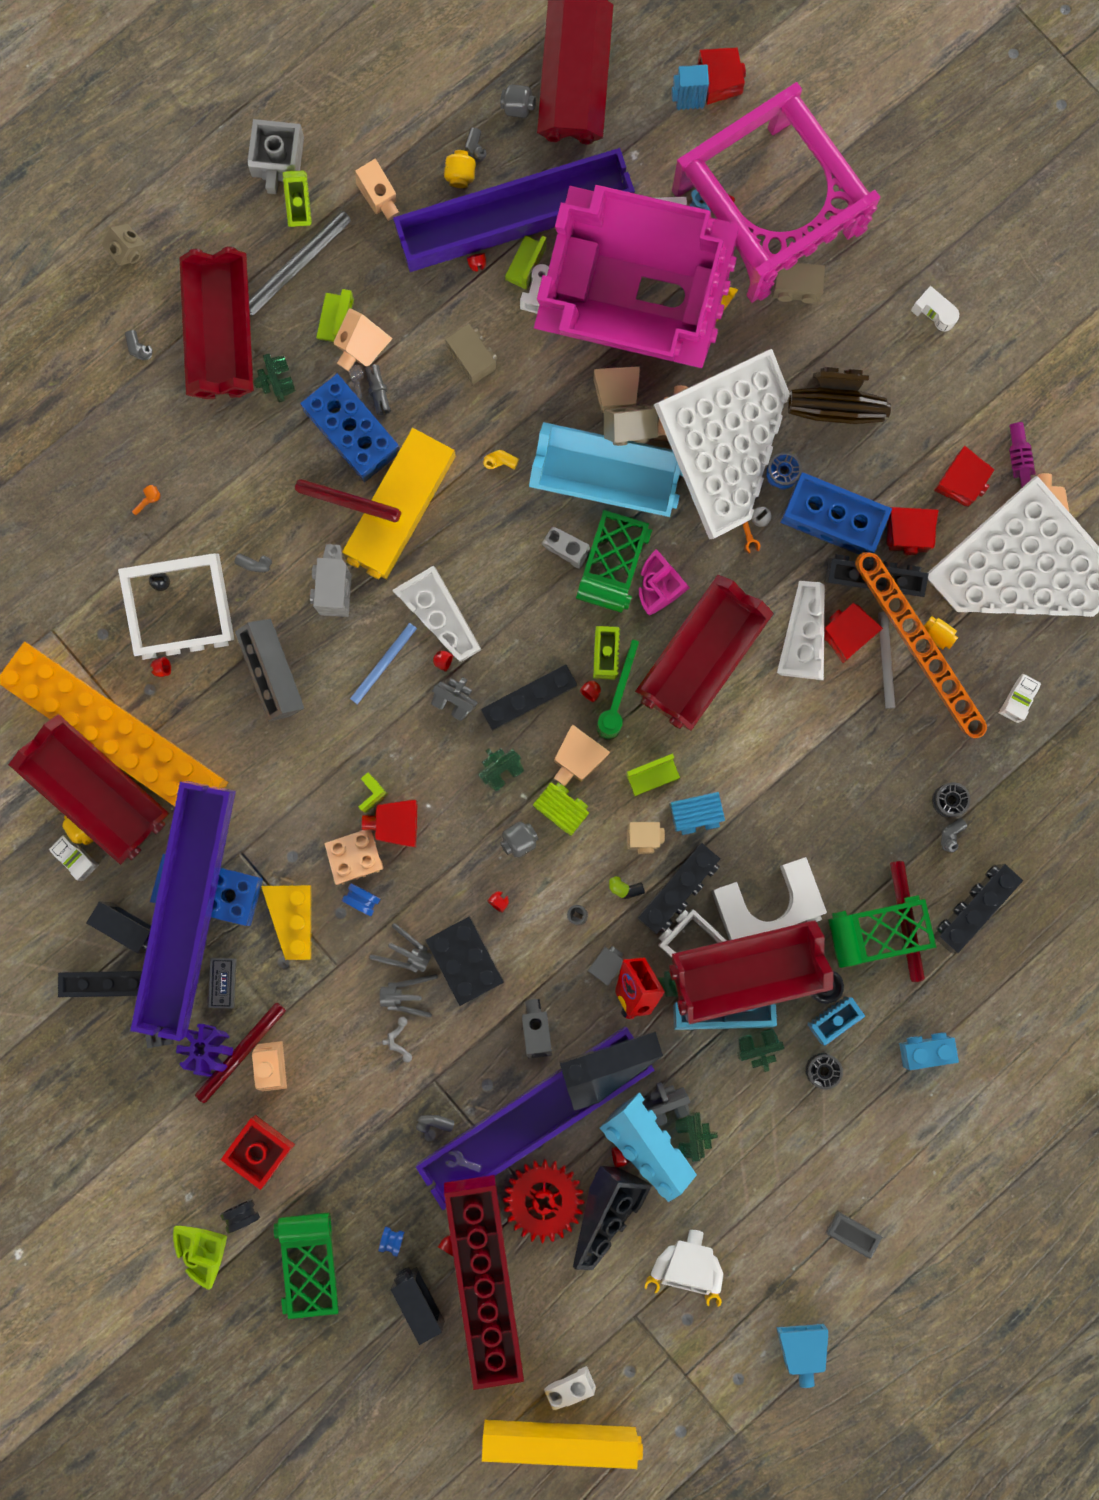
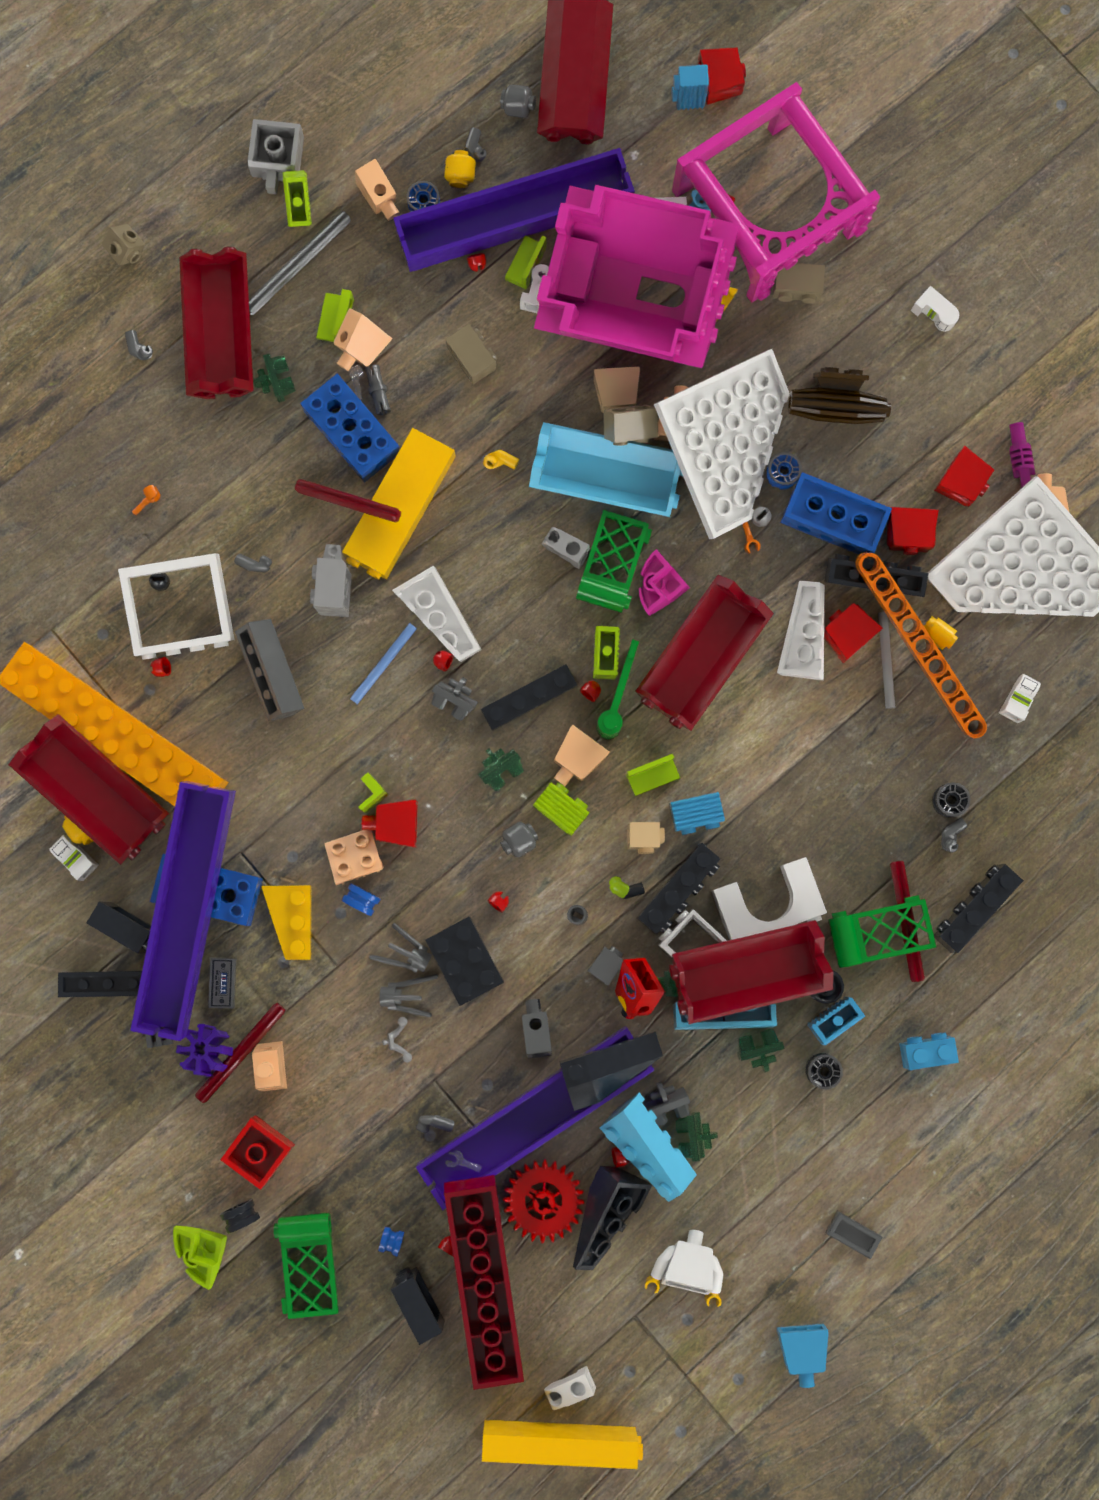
none -> blue wheel [407,181,440,212]

